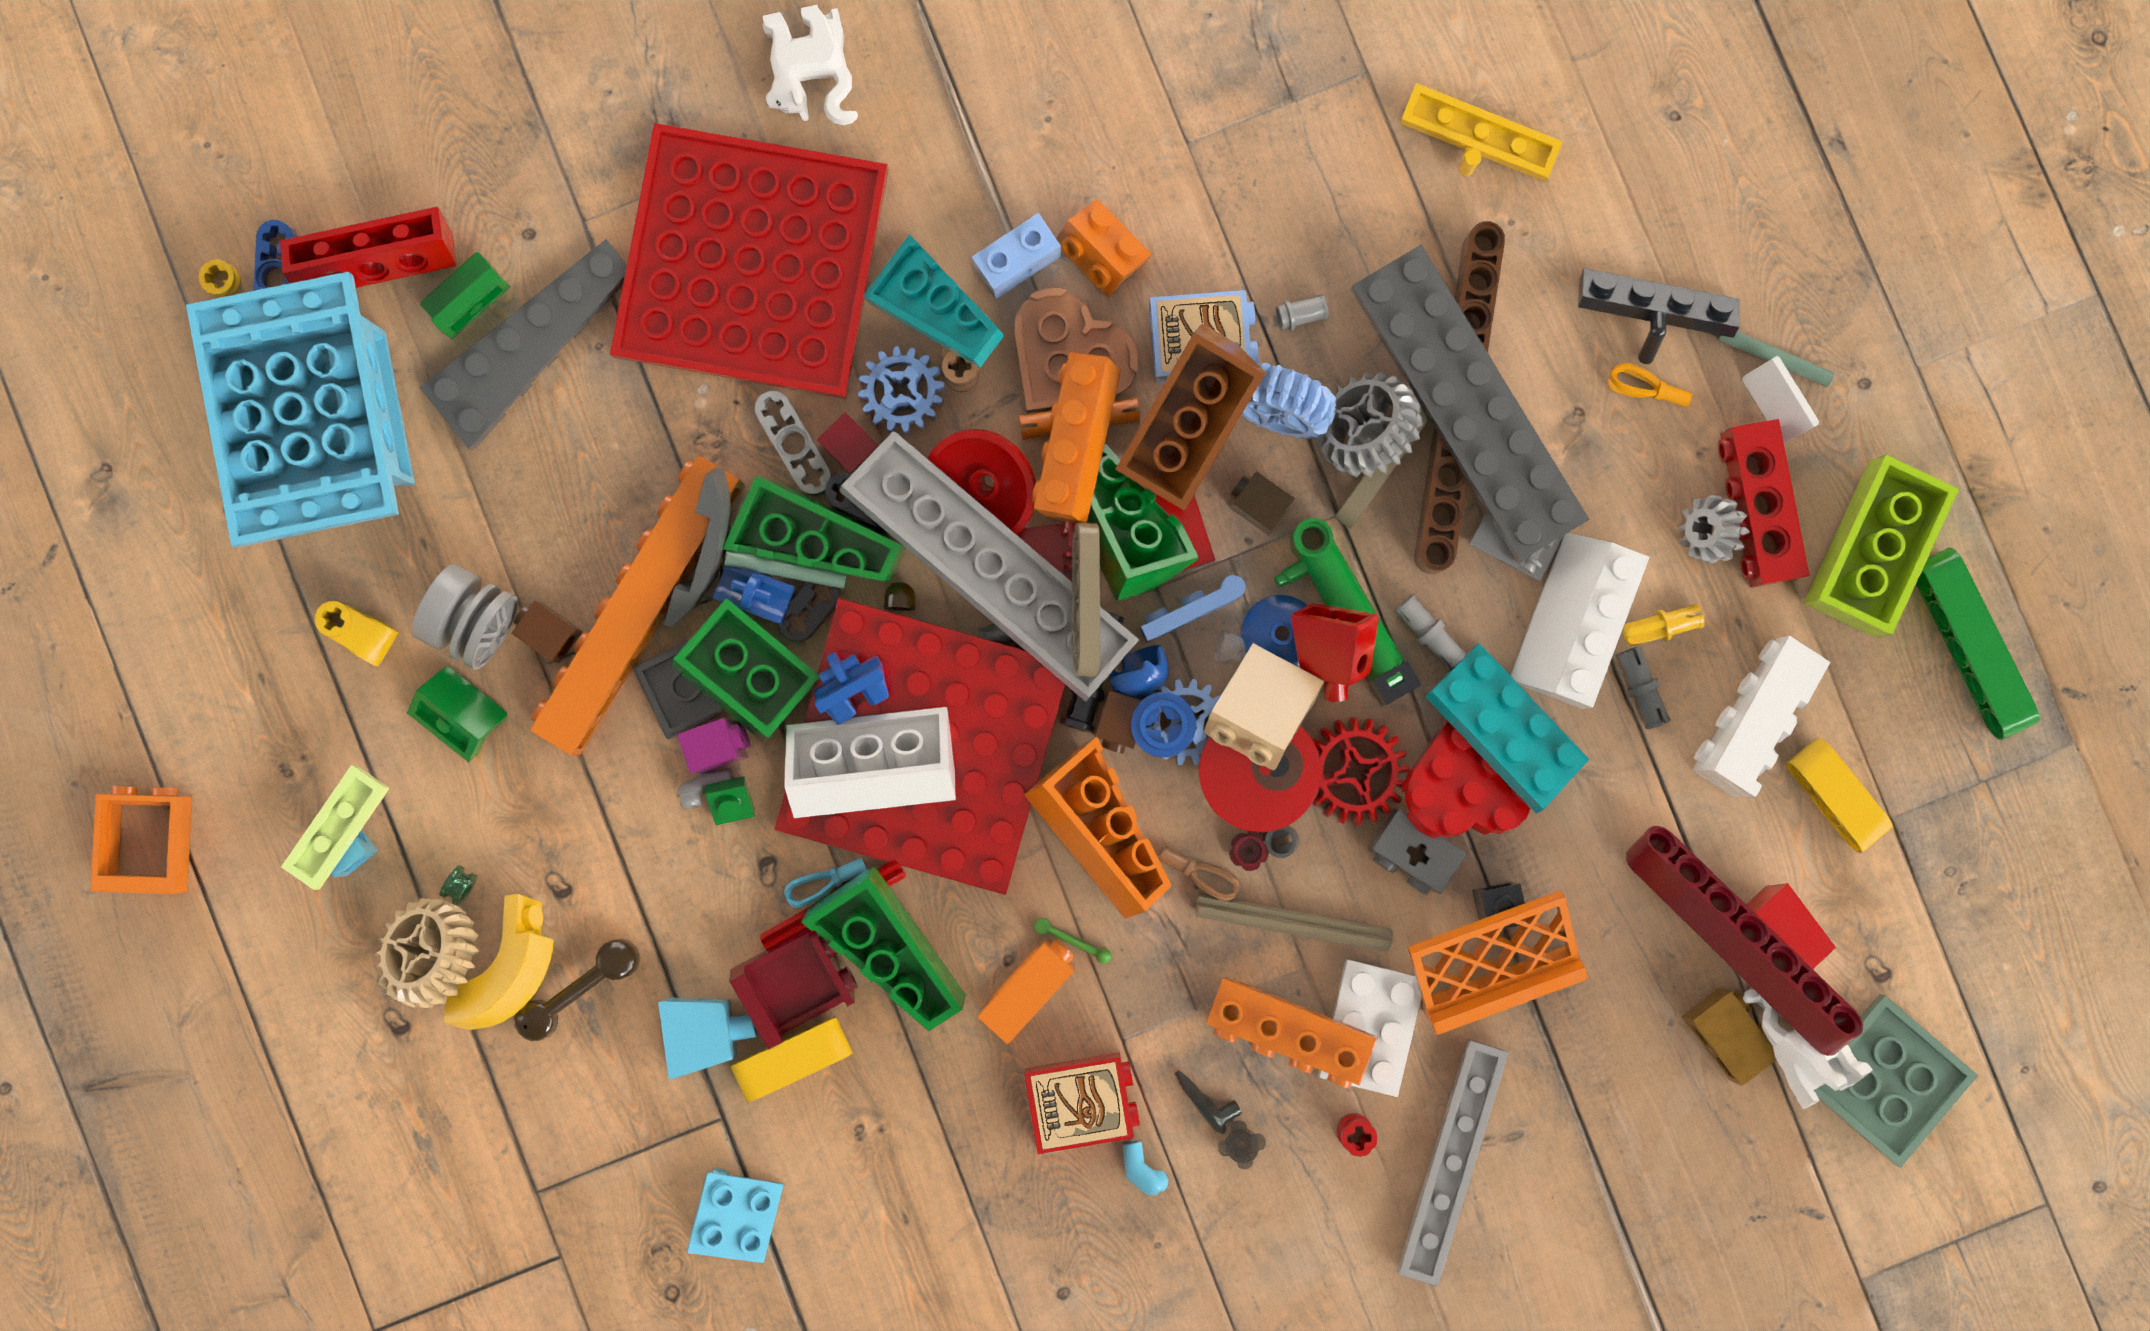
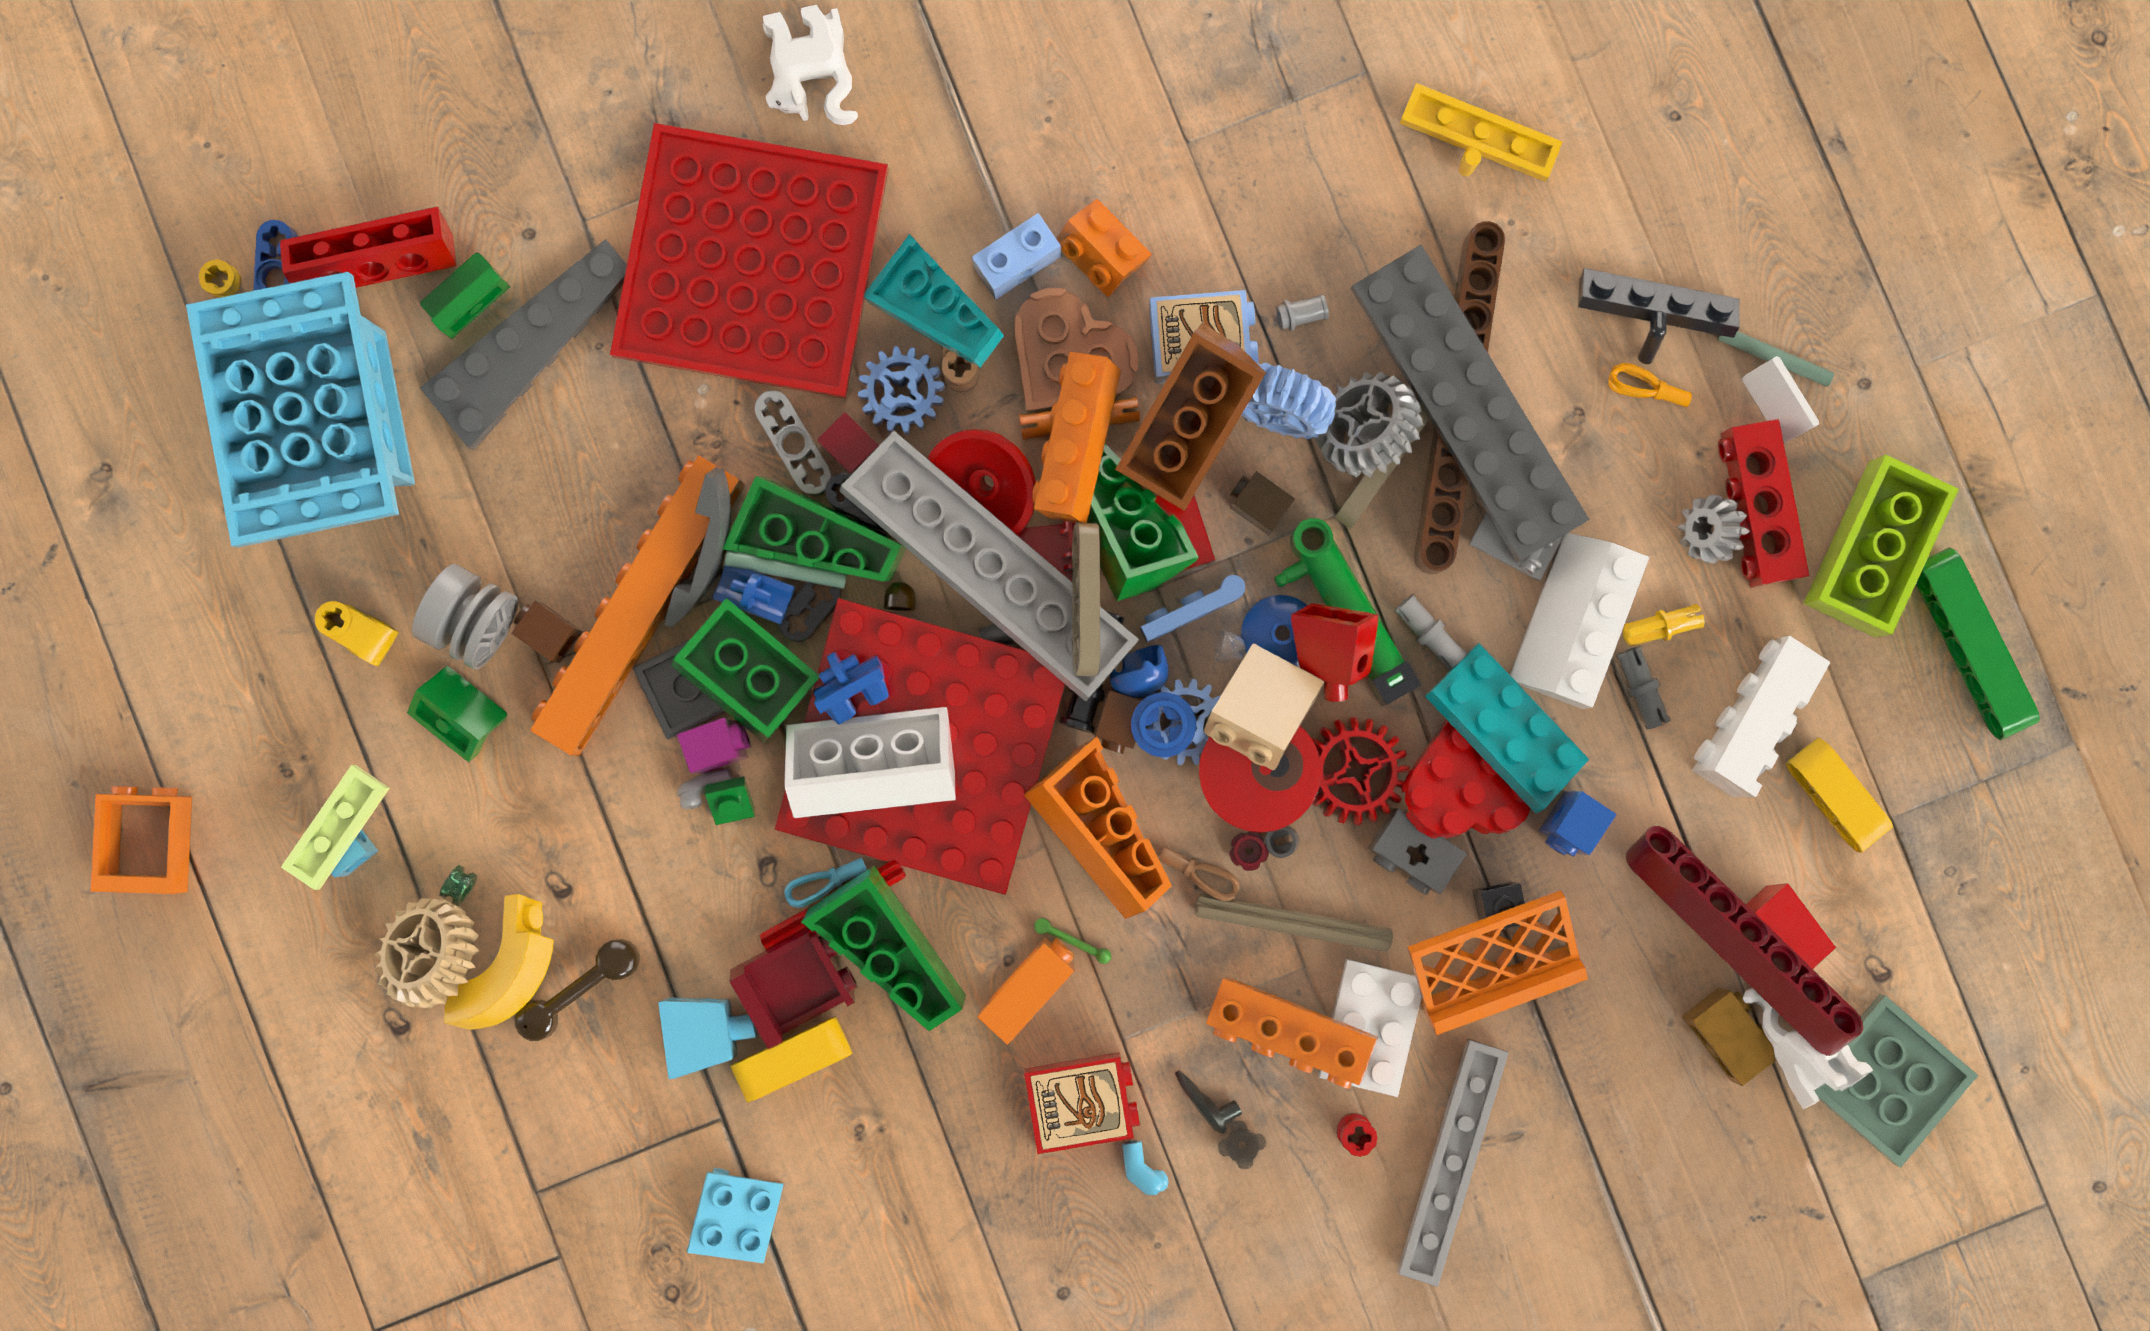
none -> blue brick [1538,791,1617,857]

